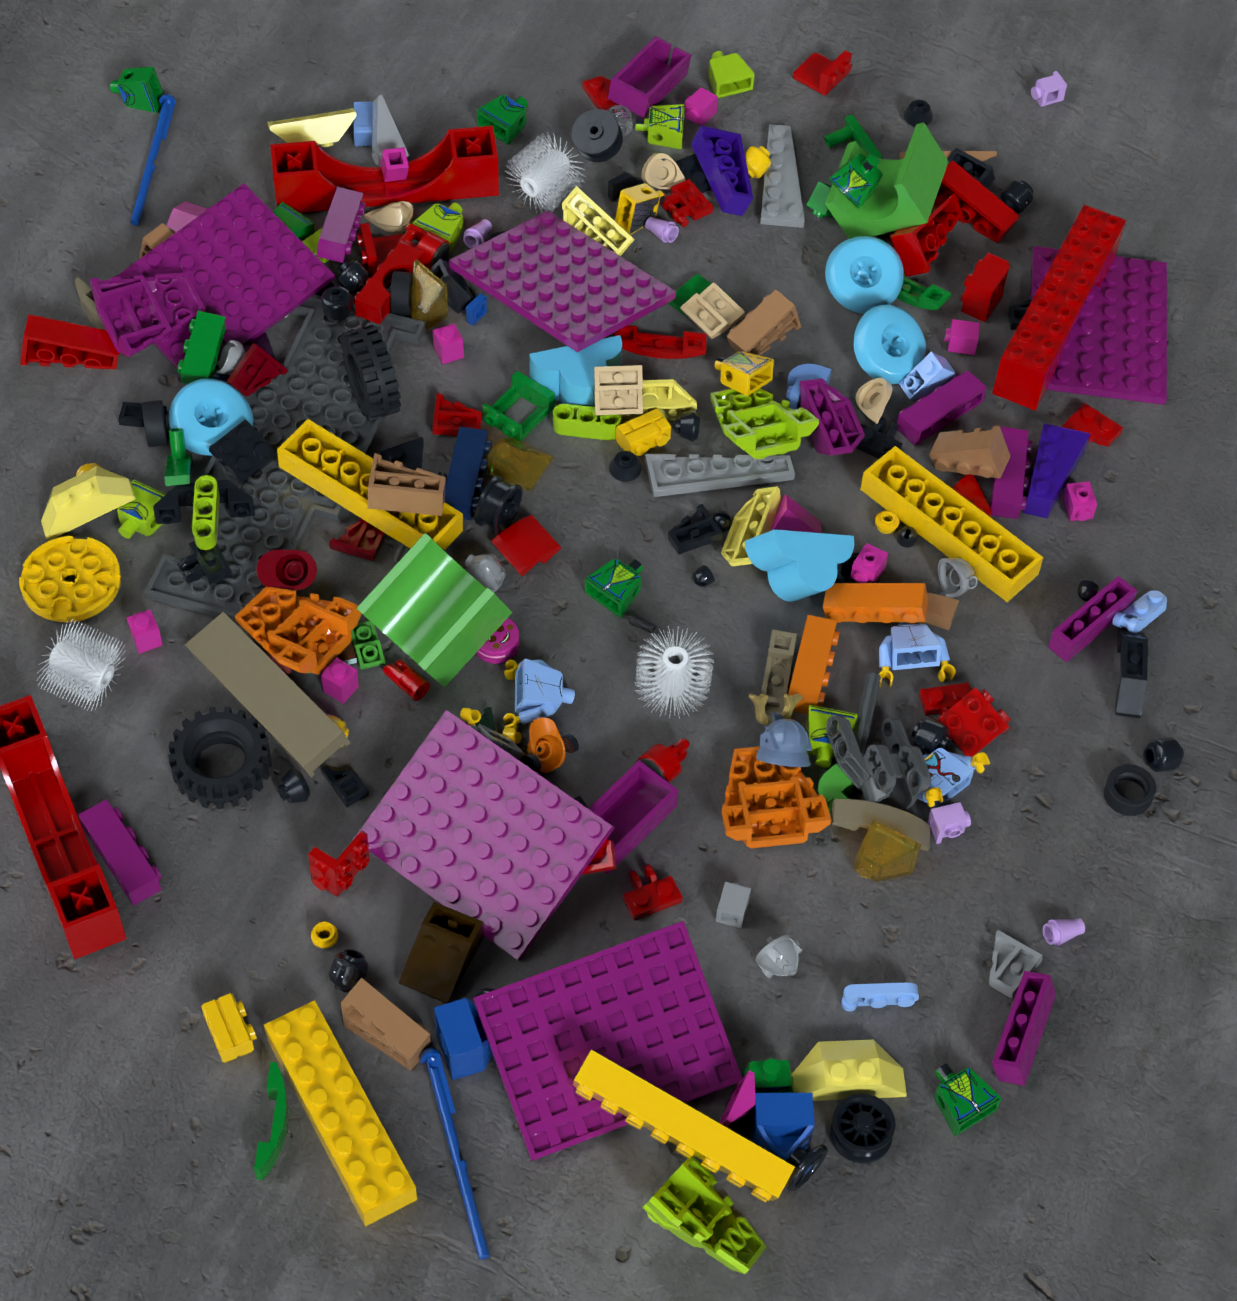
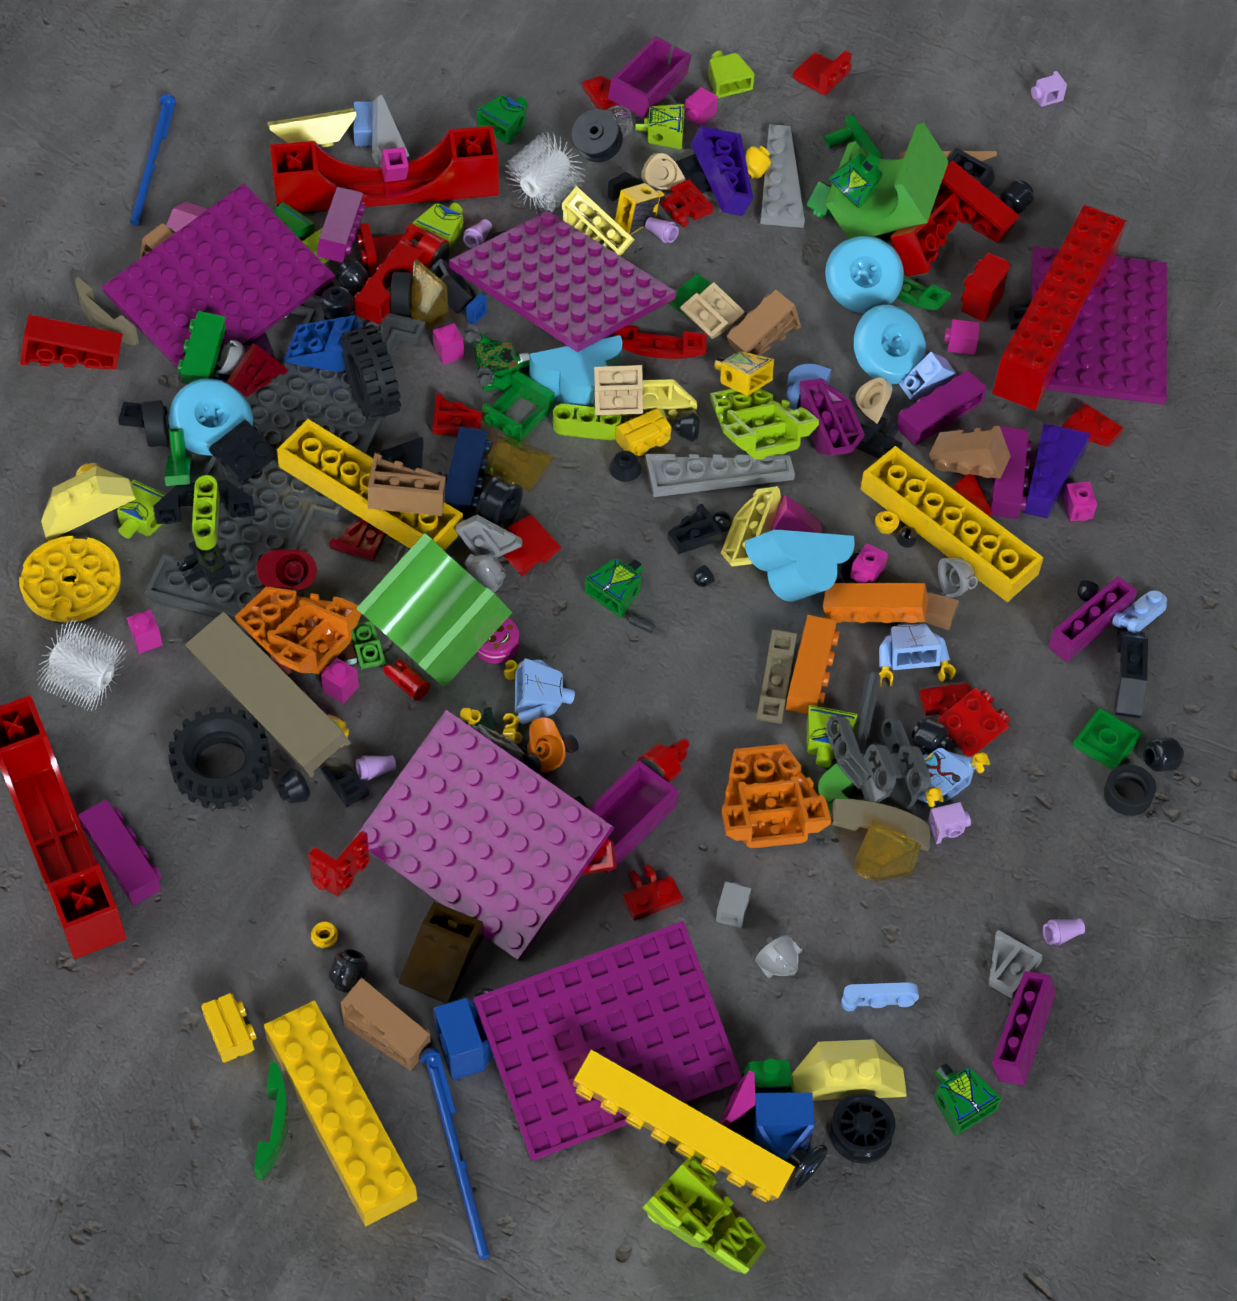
magenta wedge [90,272,206,357] -> none
green torso [110,67,164,113] -> none
tan piece [364,201,414,234] -> none
white piece [635,626,714,719] -> none
sand blue helmet [749,694,812,767] -> none
black cone [904,100,933,127] -> none
none -> blue slope [284,315,364,372]
none -> lavender cone [356,755,396,781]
none -> light grey wing [455,515,522,557]
none -> torso [465,324,530,392]
none -> green tile [1072,707,1143,770]

